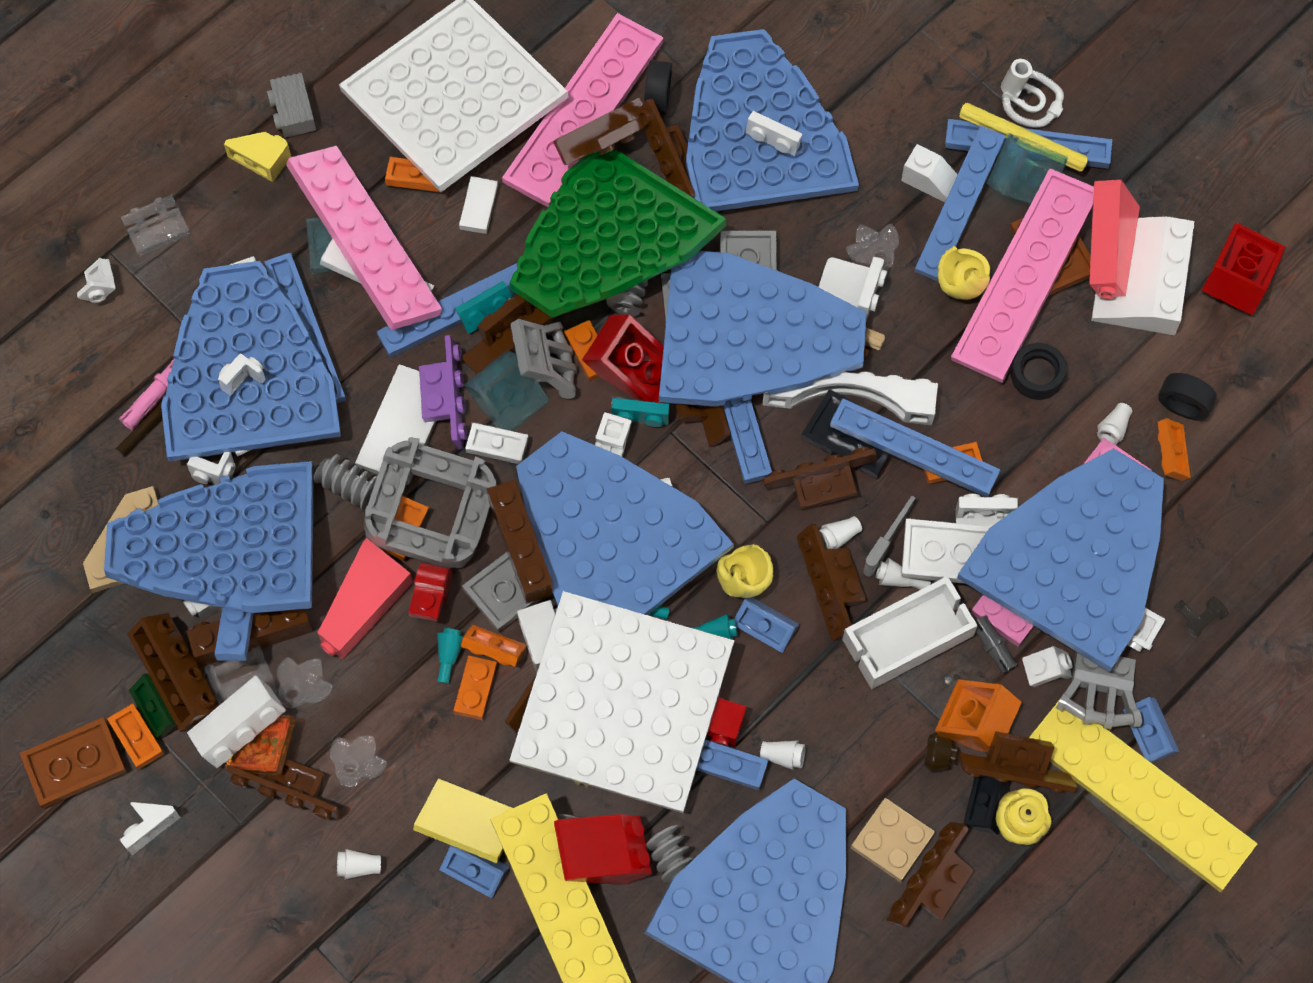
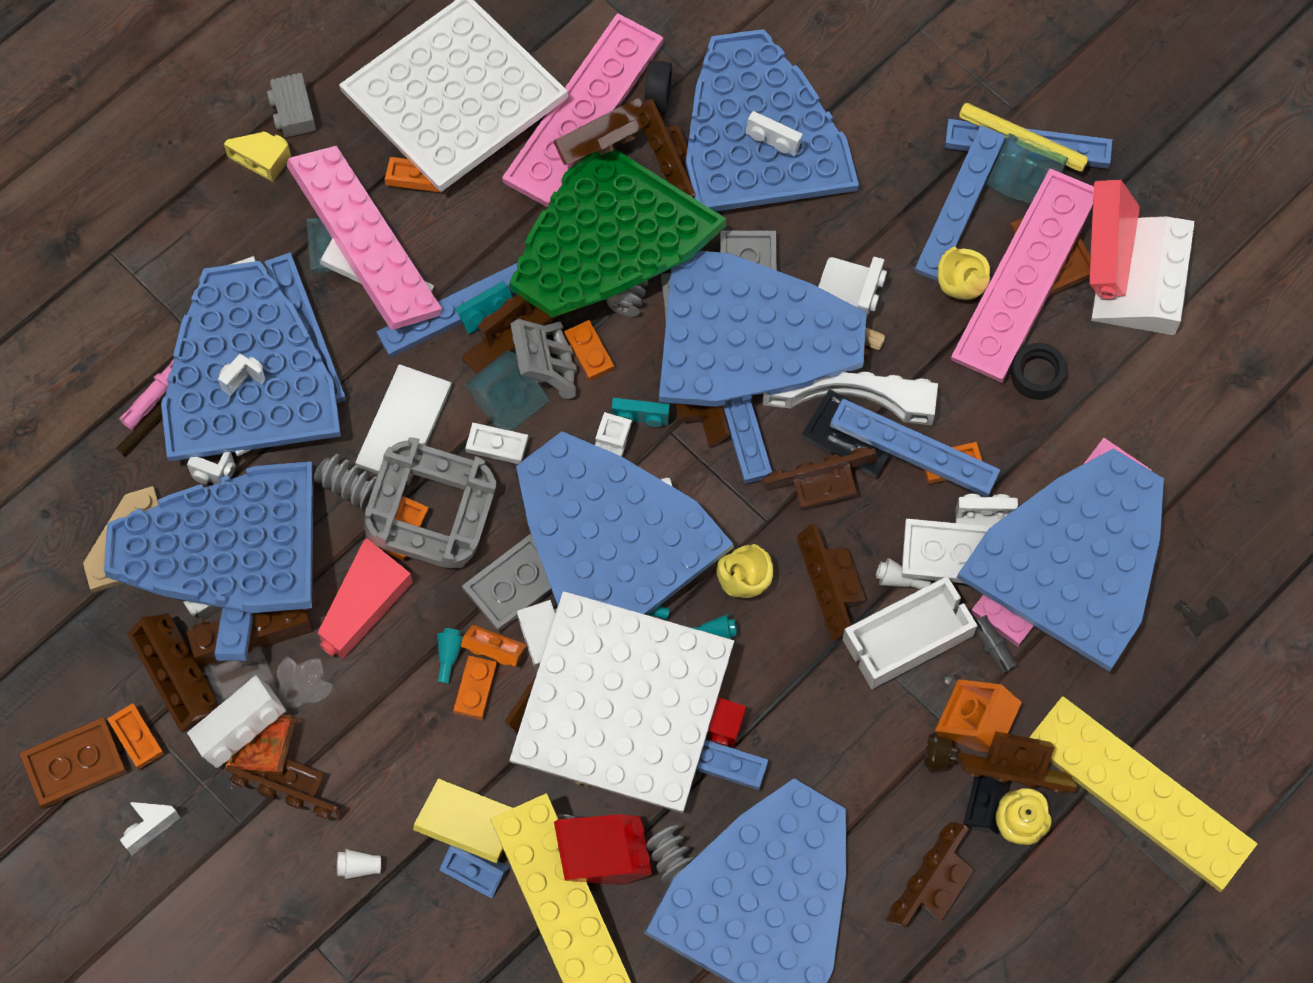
white bracket [77,258,116,303] -> none
clear plate [121,195,190,256] -> none
dark green plate [129,673,176,740] -> none
clear plate [330,735,387,787] -> none
red brick [408,562,453,622] -> none
medium lavender bracket [419,335,468,450] -> none
white tile [459,177,498,234] -> none
reddish brown brick [487,479,554,604] -> none
red slope [582,314,664,403] -> none
medium blue slope [734,598,799,653] -> none
white cone [760,740,805,770] -> none
white cone [819,516,862,549] -> none
clear plate [846,224,899,270] -> none
tan plate [851,798,935,883] -> none
light grey piece [863,496,916,577] -> none
white slope [901,144,957,202] -> none
white piece [1001,59,1064,128] -> none
white bracket [1022,646,1073,687] -> none
light grey plate [1056,652,1142,730] -> none
white cone [1097,403,1133,445] -> none
medium blue slope [1123,697,1179,763] -> none
white bracket [1128,608,1165,652] -> none
black tyre [1158,373,1217,420] -> none
orange plate [1158,418,1191,481] -> none
red slope [1201,222,1286,315] -> none

